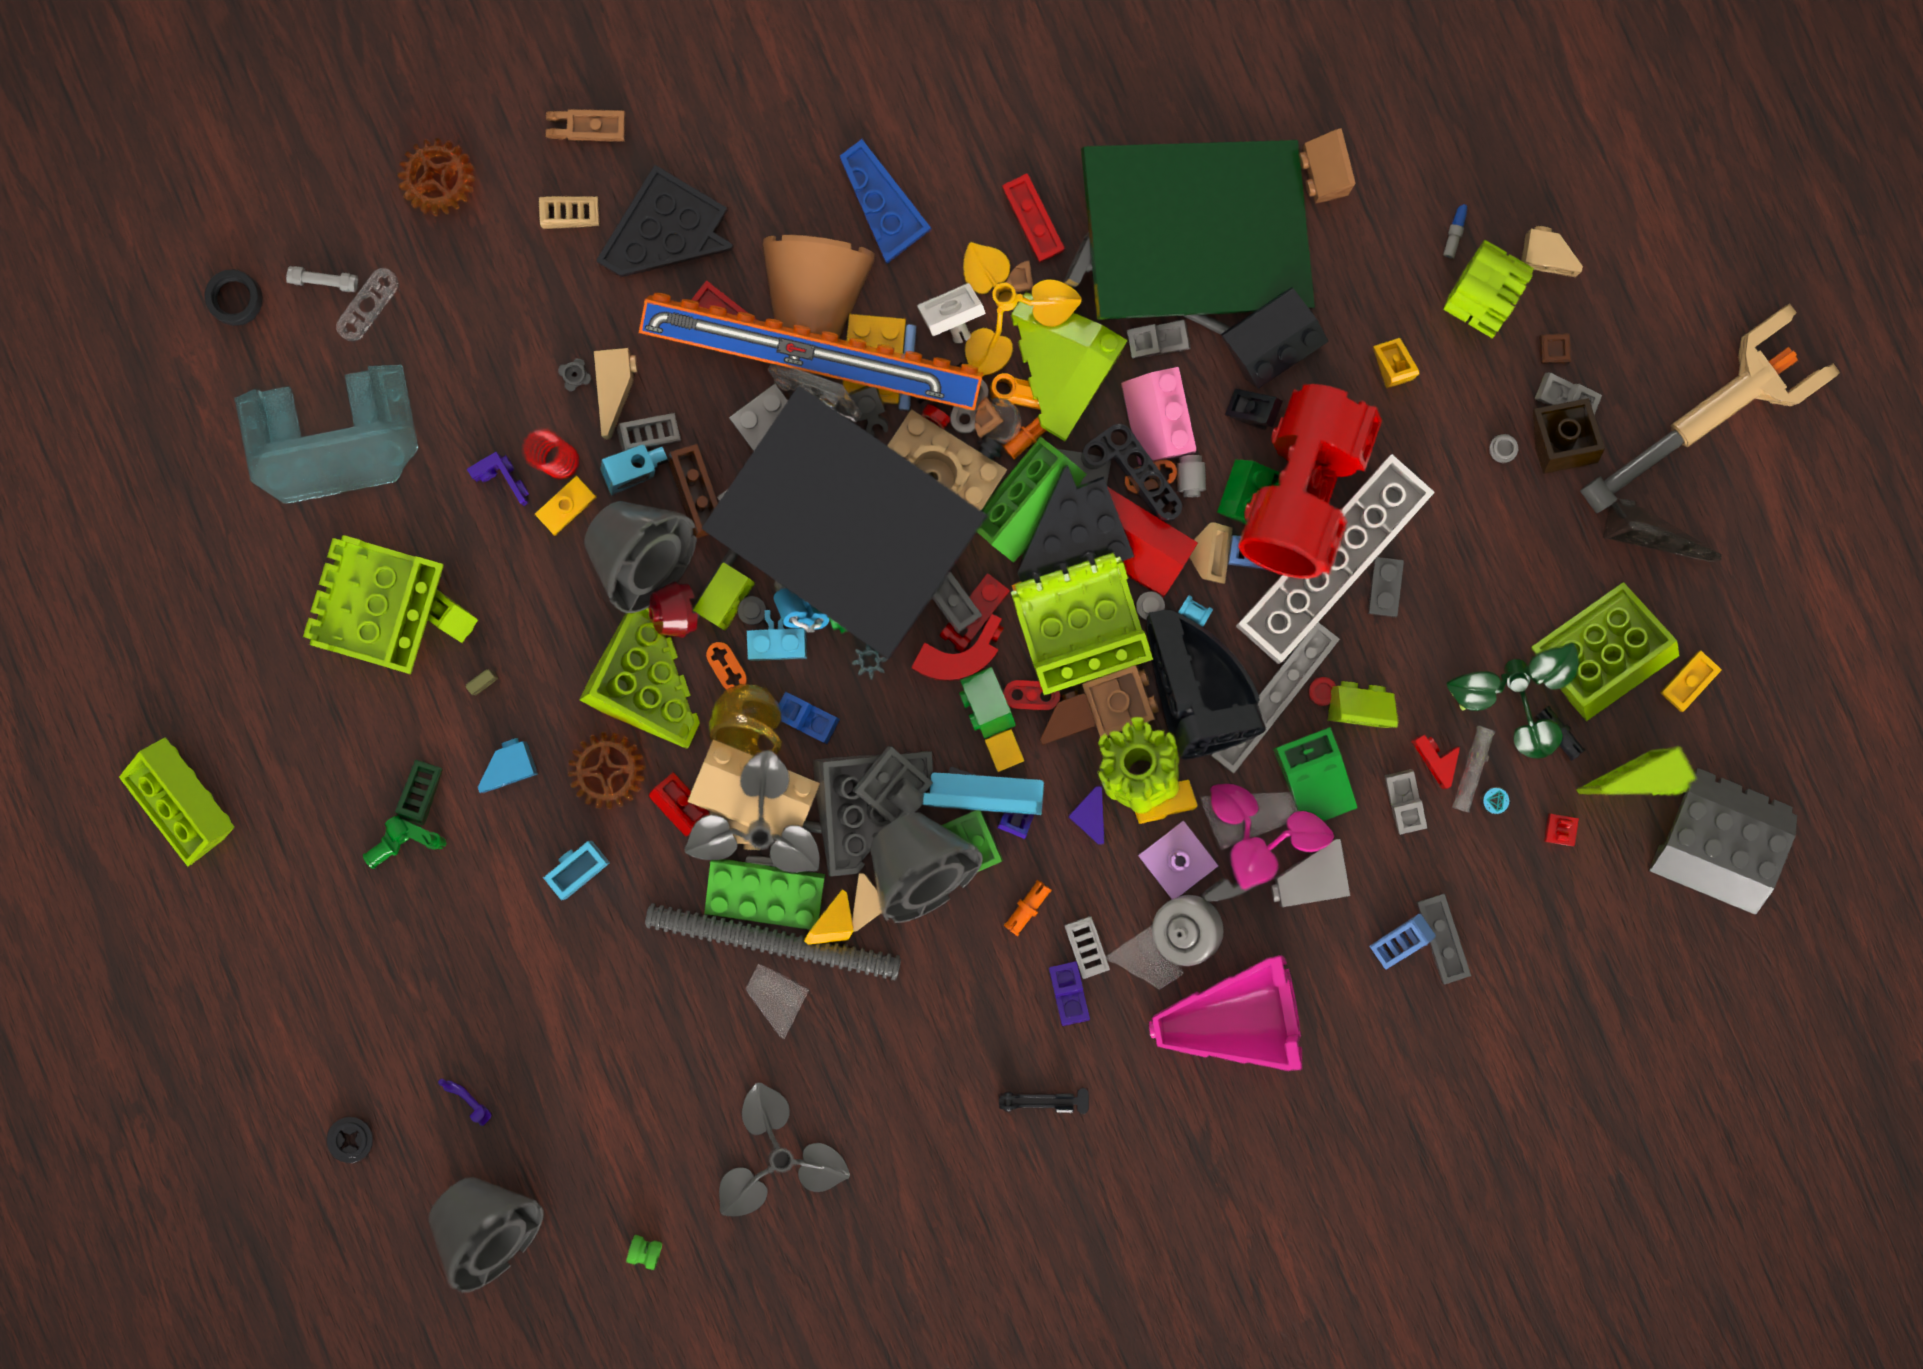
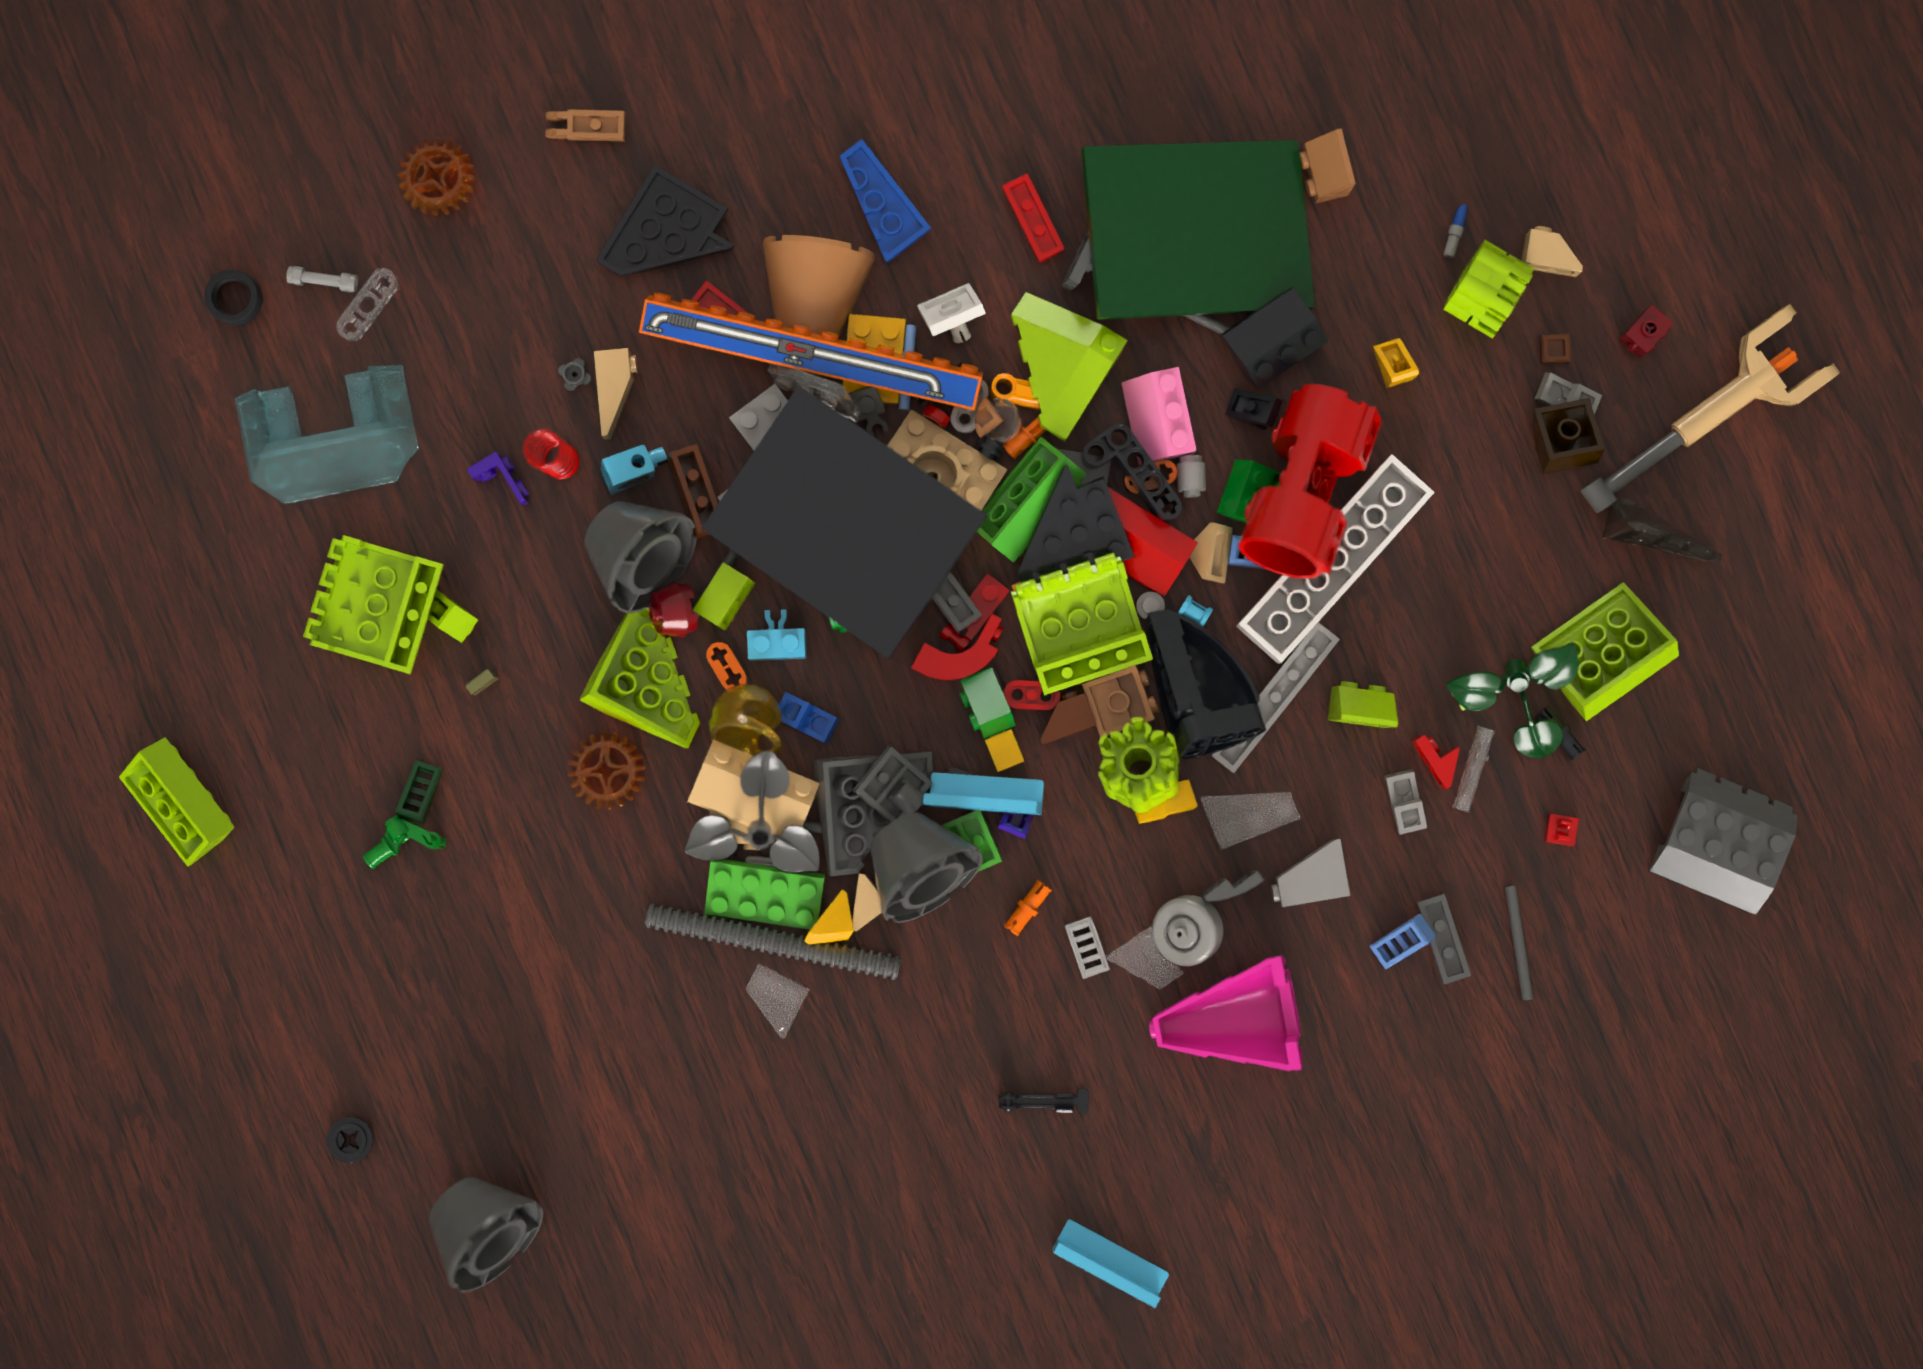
dark purple piece [438,1079,492,1126] -> none
dark azure slope [478,738,538,793] -> none
yellow plate [535,476,597,535] -> none
tan slope [539,197,599,229] -> none
medium azure brick [544,841,610,900] -> none
light grey slope [617,413,681,452] -> none
bright green wheel [626,1235,662,1270] -> none
red slope [649,772,710,837] -> none
dark grey plant [719,1082,850,1217] -> none
dark grey plate [738,596,766,625] -> none
dark azure piece [773,581,829,632] -> none
clear light blue gear [852,644,888,679] -> none
yellow plant [964,242,1082,376] -> none
medium nougat tile [1006,261,1033,293] -> none
dark purple slope [1049,961,1090,1027] -> none
dark purple slope [1068,787,1104,844] -> none
light grey slope [1127,320,1191,358] -> none
lavender tile [1138,821,1218,899] -> none
dark pink plant [1210,784,1334,890] -> none
green slope [1273,727,1358,821] -> none
red tile [1308,677,1336,706] -> none
dark grey plate [1368,557,1404,617] -> none
tile [1480,787,1511,815] -> none
light grey plate [1489,434,1518,463] -> none
lime slope [1576,747,1696,796] -> none
yellow plate [1660,650,1722,712] -> none
none -> medium azure panel [1052,1219,1169,1308]
none -> dark grey bar [1505,885,1533,1000]
none -> dark red head [1618,305,1674,358]

